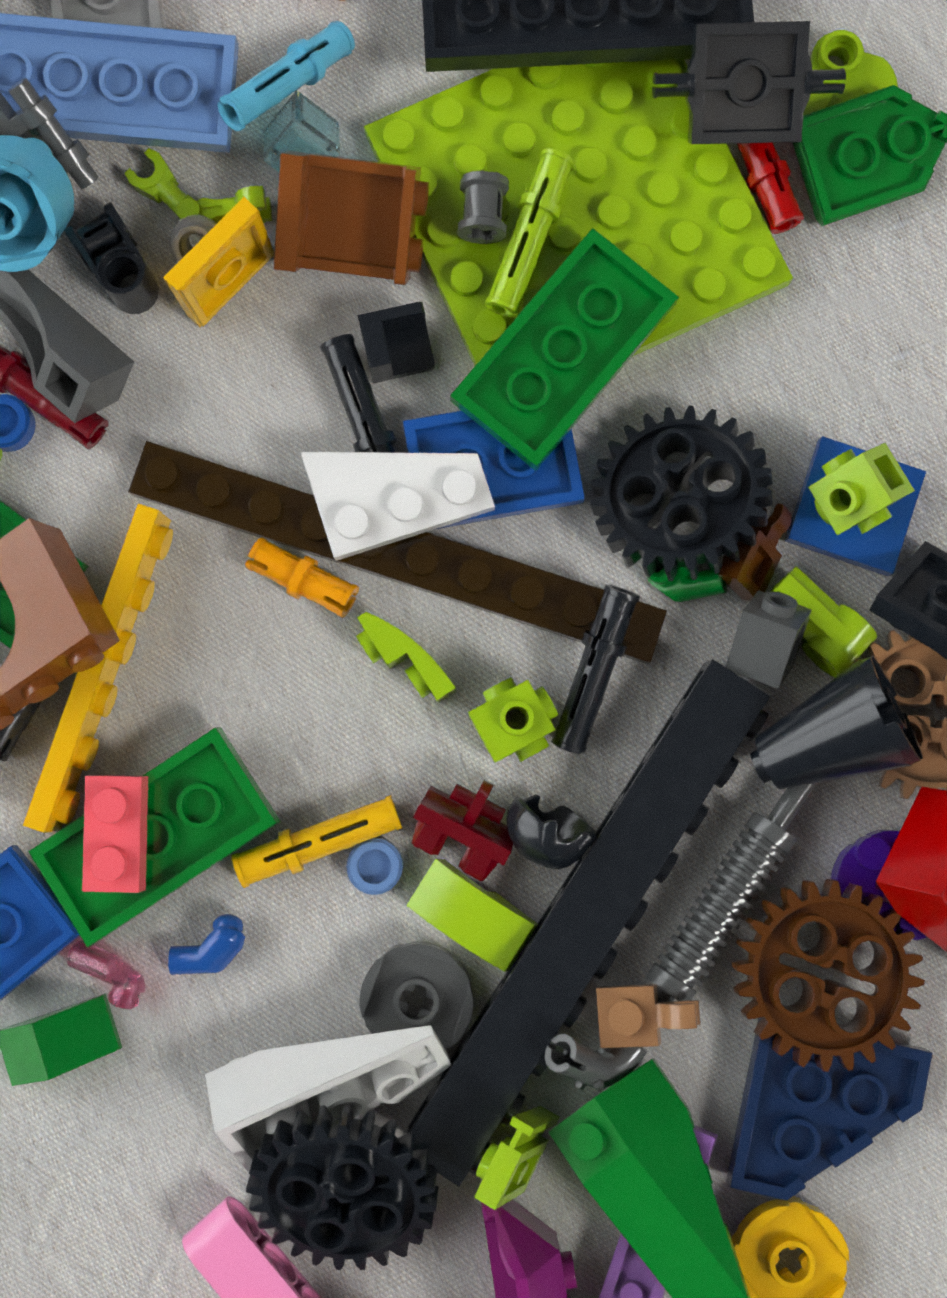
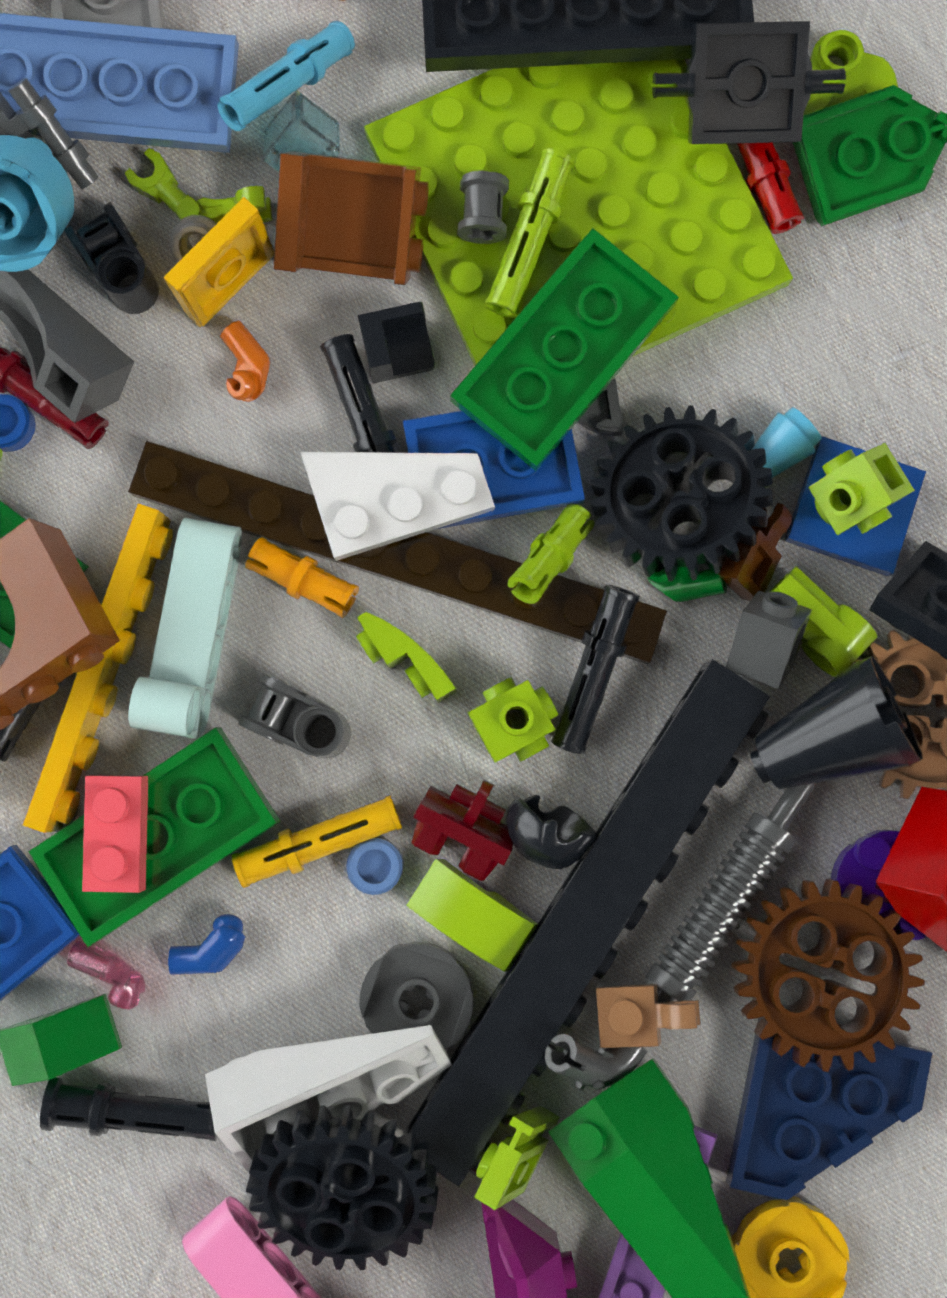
none -> black pin [40,1077,217,1141]
none -> light aqua beam [128,518,242,739]
none -> orange arm [220,321,270,402]
none -> dark grey piece [238,673,351,759]
none -> lime pin [508,504,595,604]
none -> dark grey tile [578,378,624,436]
none -> medium azure cone [752,407,822,478]

